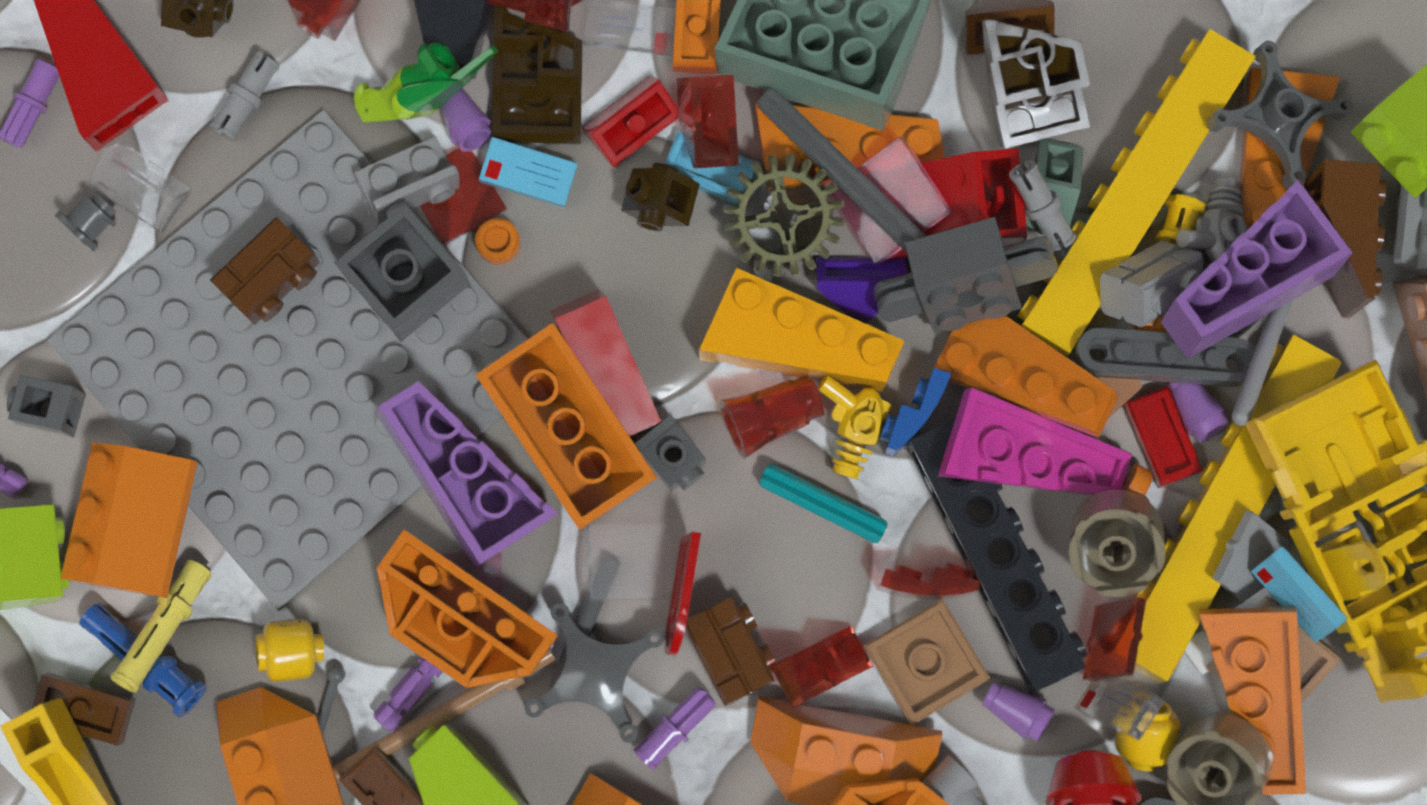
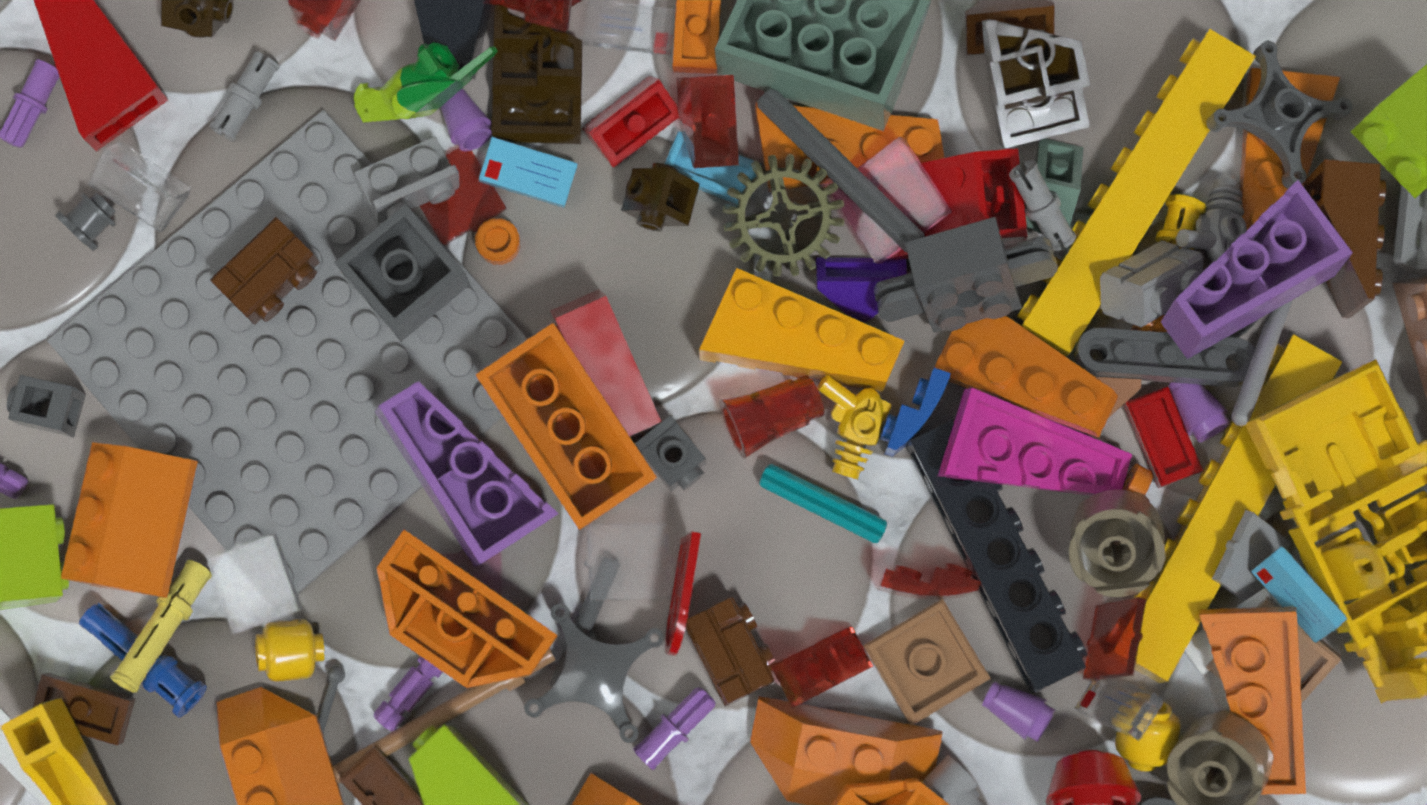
none -> clear piece [207,534,303,635]

